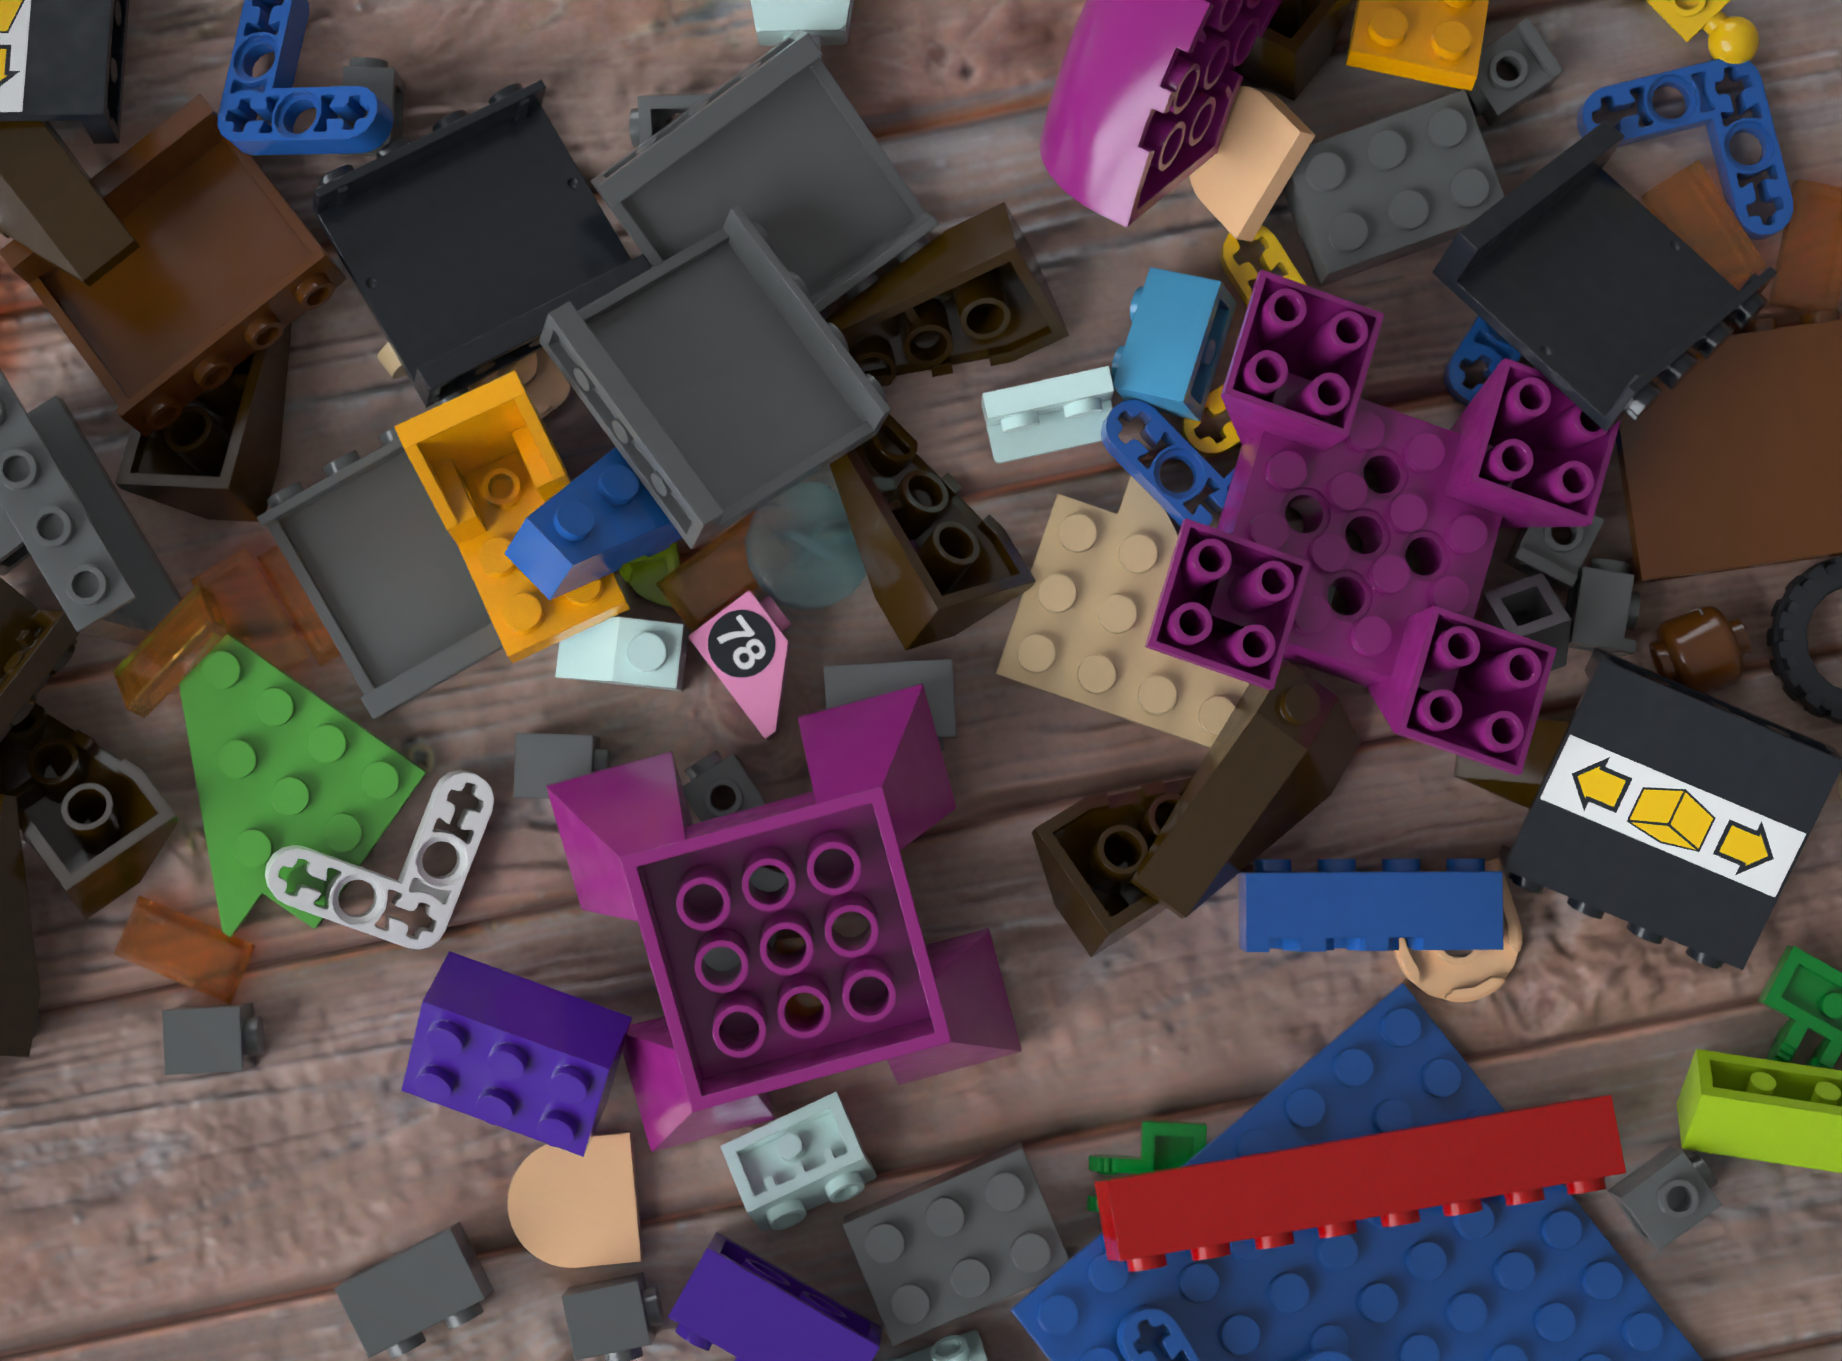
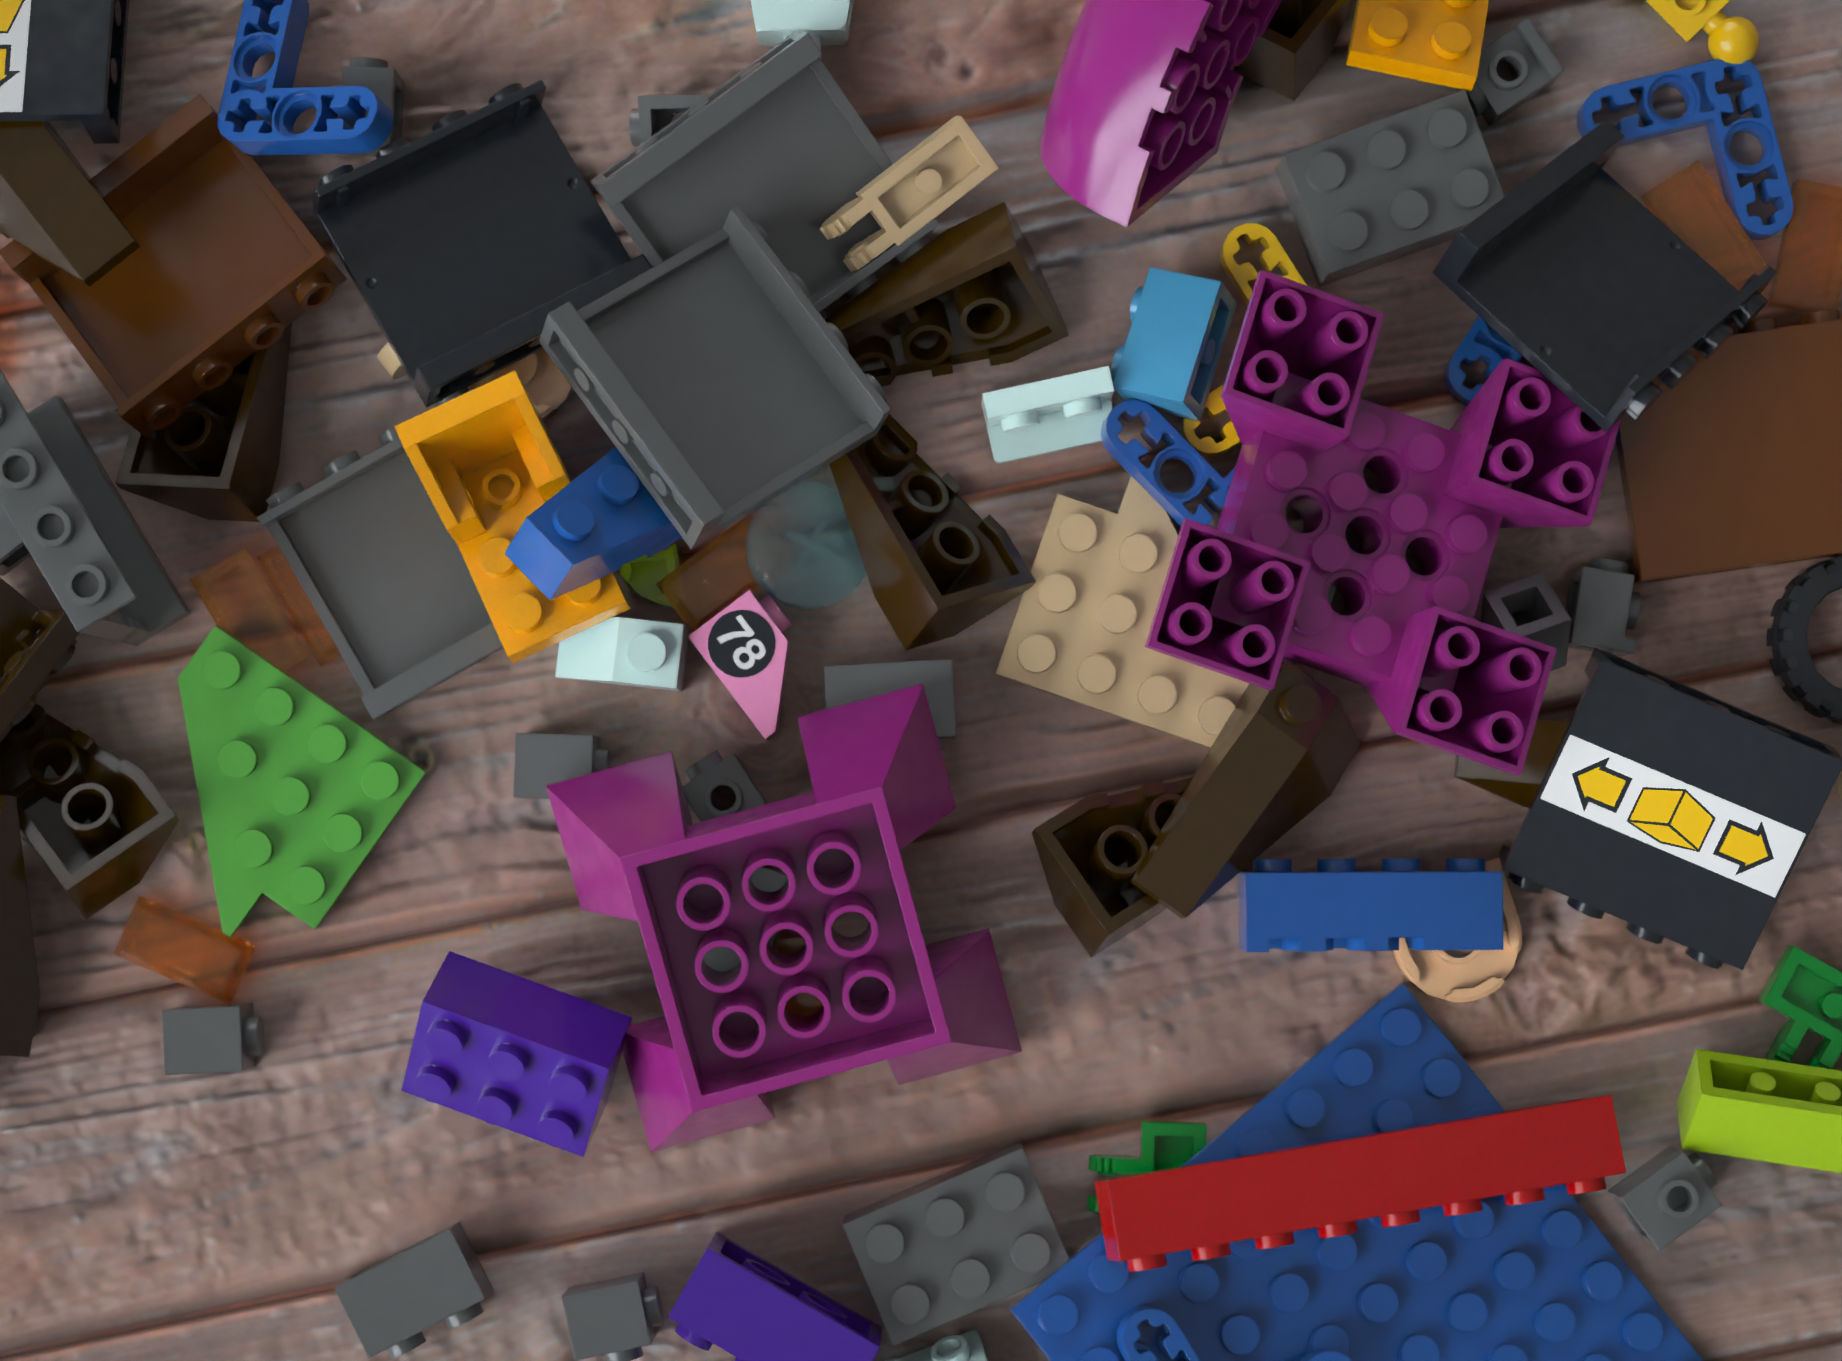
clear orange tile [113,584,229,718] -> none
white beam [265,770,494,950] -> none
light nougat tile [507,1131,643,1268] -> none
light aqua bracket [720,1091,877,1231] -> none
light nougat tile [1189,86,1316,242] -> none
dark grey brick [1504,514,1604,592] -> none
reddish brown head [1649,606,1752,694] -> none
none -> tan hinge [819,115,999,272]

